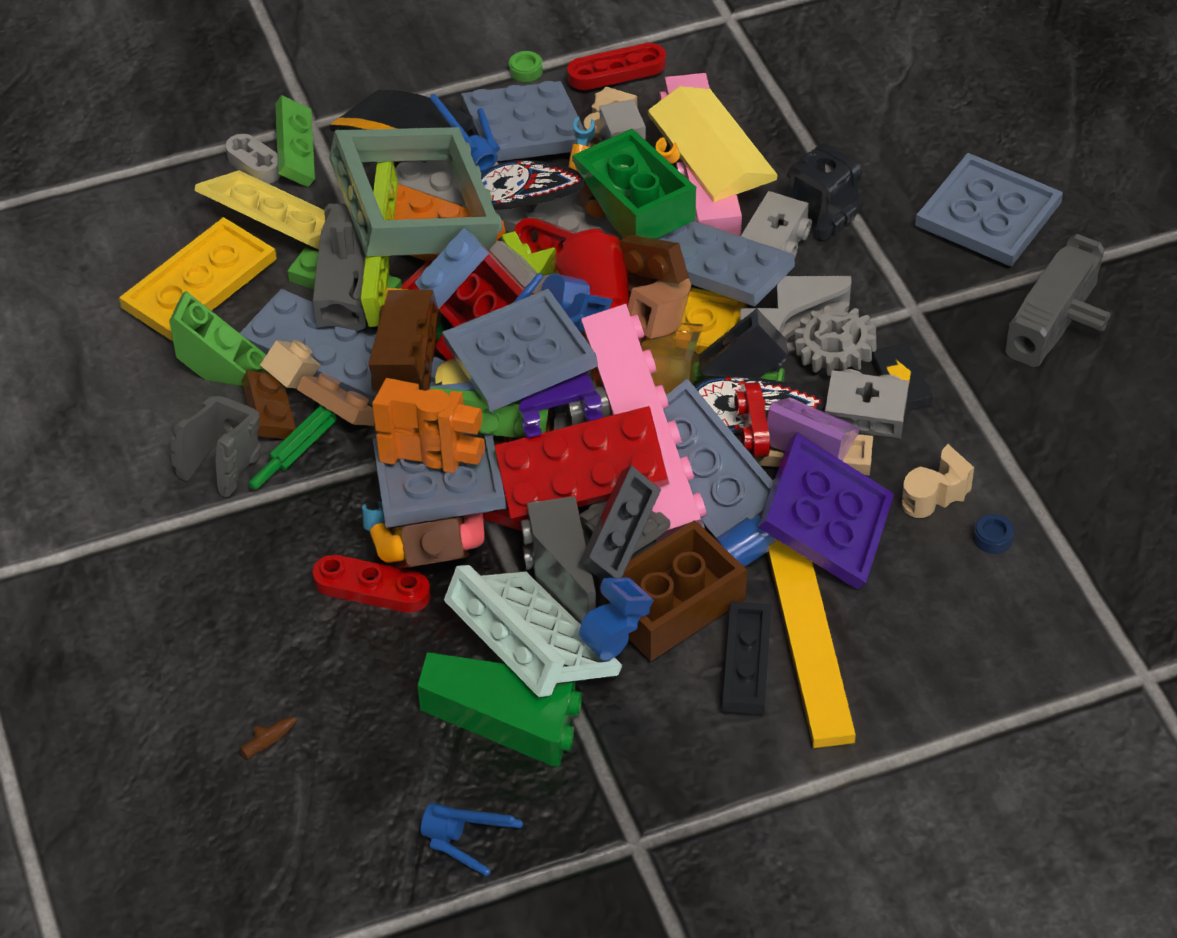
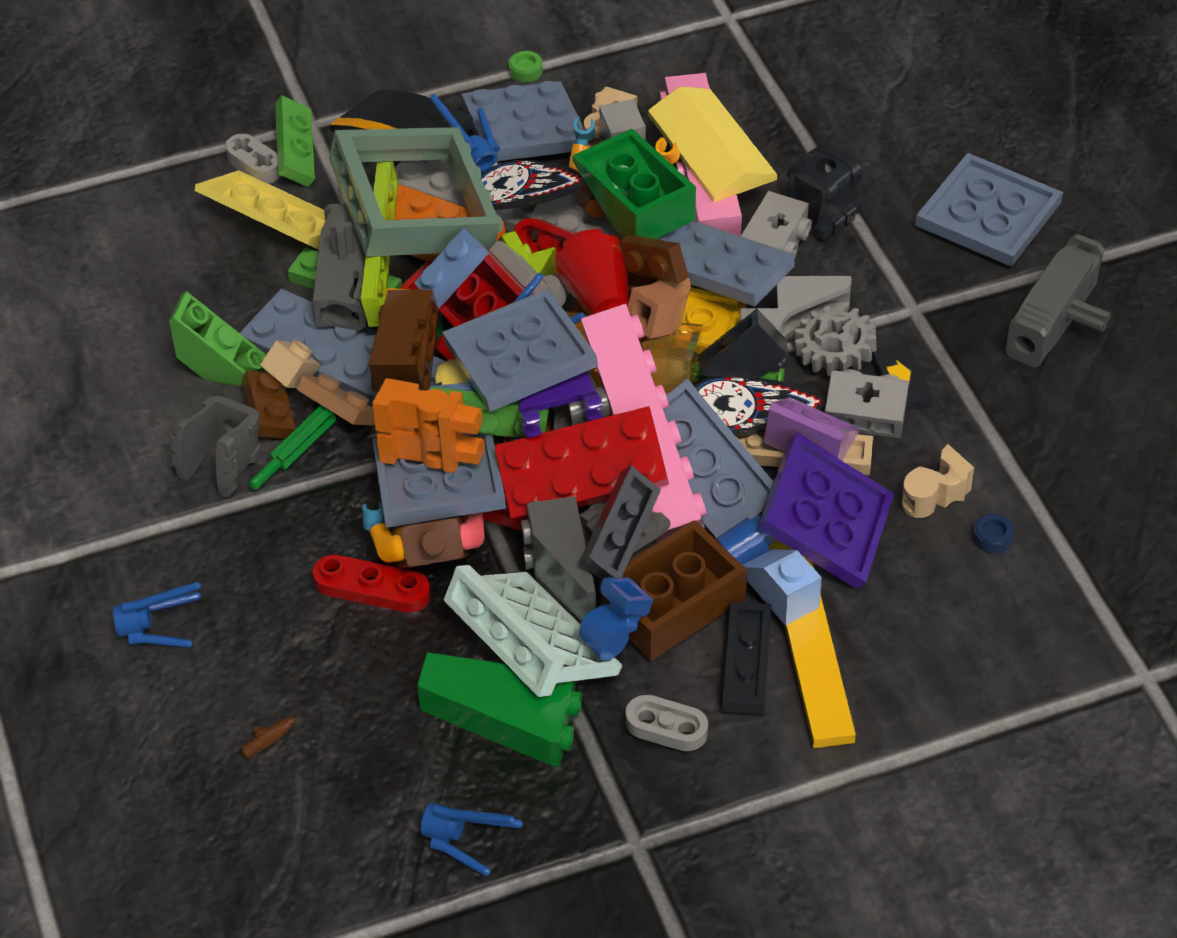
yellow plate [119,217,277,341] -> none
blue leg [541,274,613,331] -> none
red plate [567,43,666,91] -> none
red plate [734,382,770,458] -> none
none -> blue plant [113,582,201,648]
none -> light grey plate [626,695,708,751]
none -> light blue slope [743,549,822,626]

